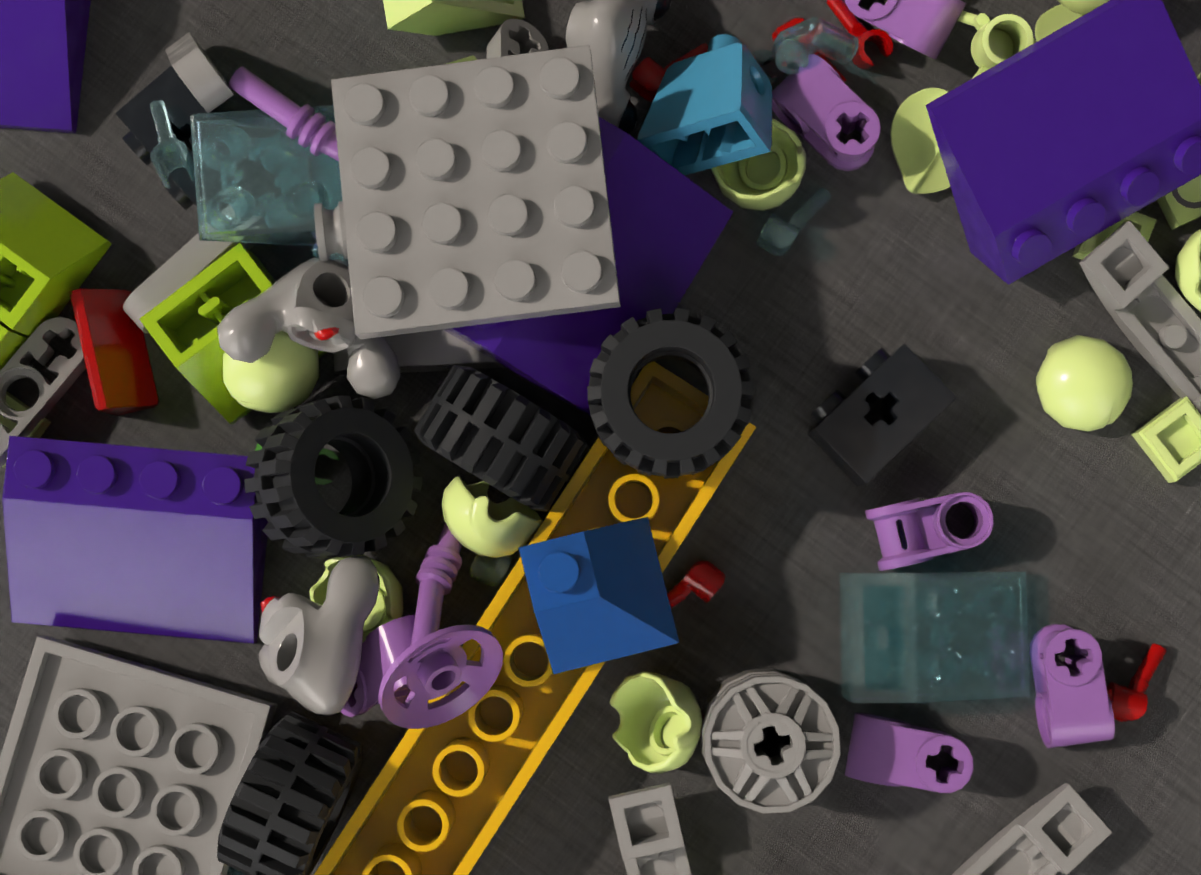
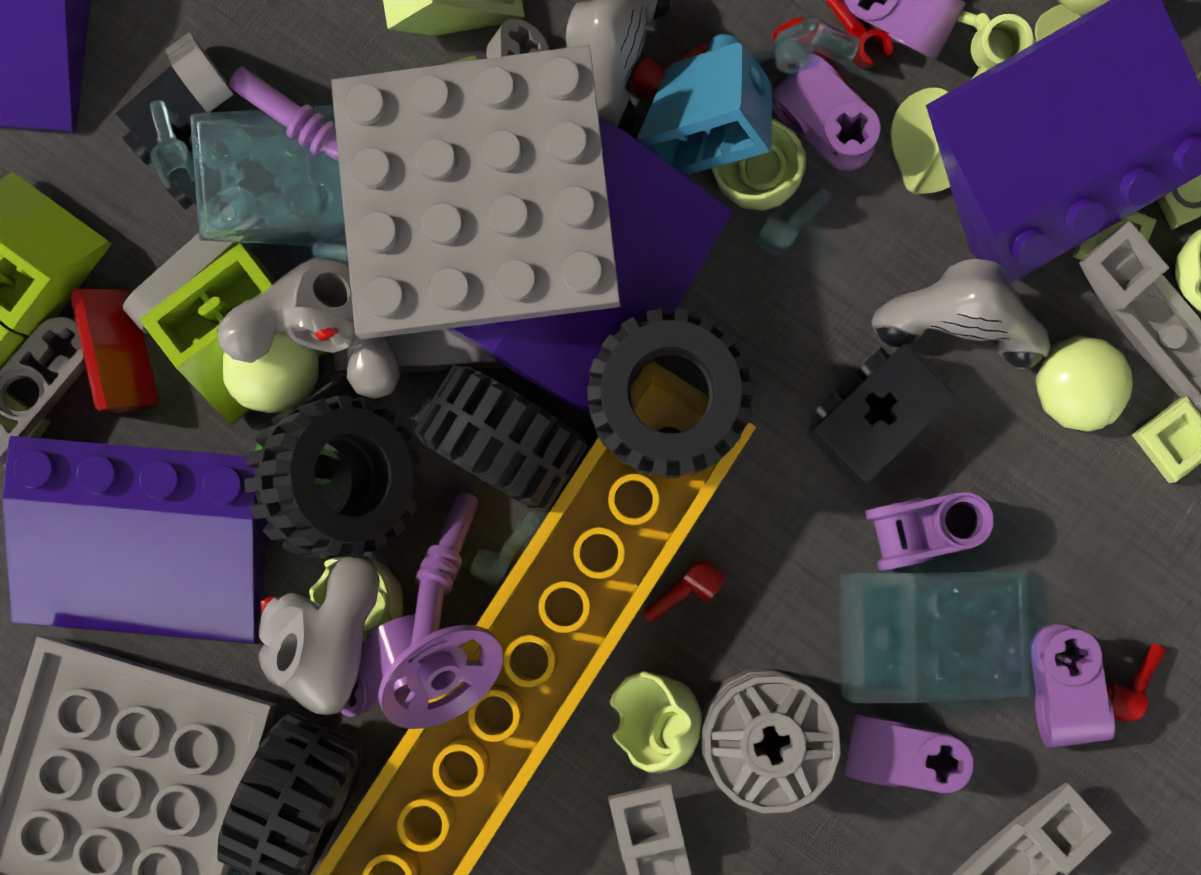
light grey bush [314,201,348,262] -> none
yellowish green hair [442,476,543,558] -> none
blue slope [519,517,679,674] -> none
none -> light grey head [872,259,1051,369]

